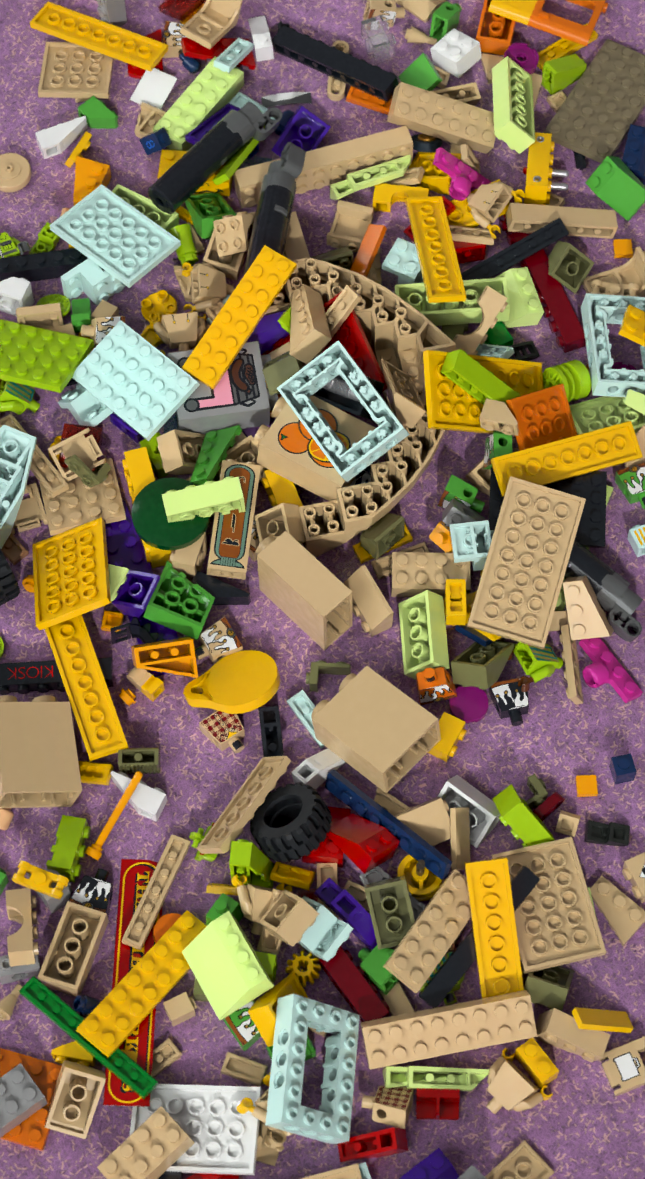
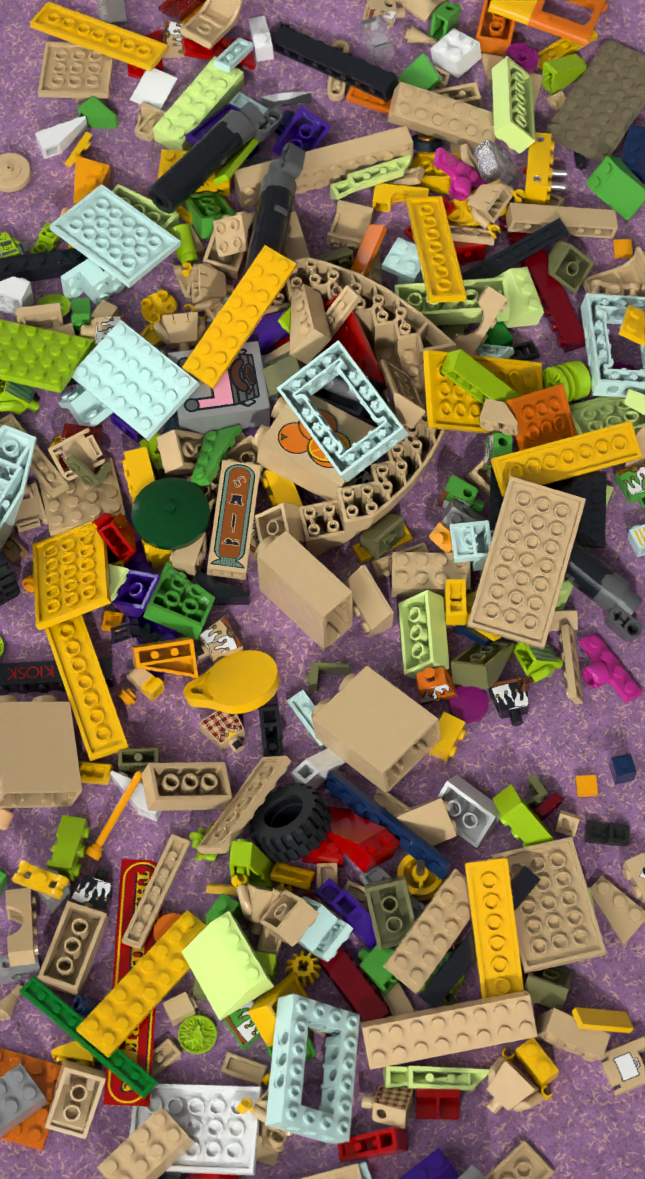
dark blue brick [139,127,172,156] -> none
yellowish green wedge [162,476,246,523] -> none
dark blue cylinder [179,53,200,73] -> none
tan tile [450,807,470,870] -> none
tan wedge [563,576,614,640] -> none
none -> red torso [80,513,136,567]
none -> tan brick [141,762,232,811]
none -> lime wheel [178,1015,217,1055]
none -> clear brick [471,139,519,186]

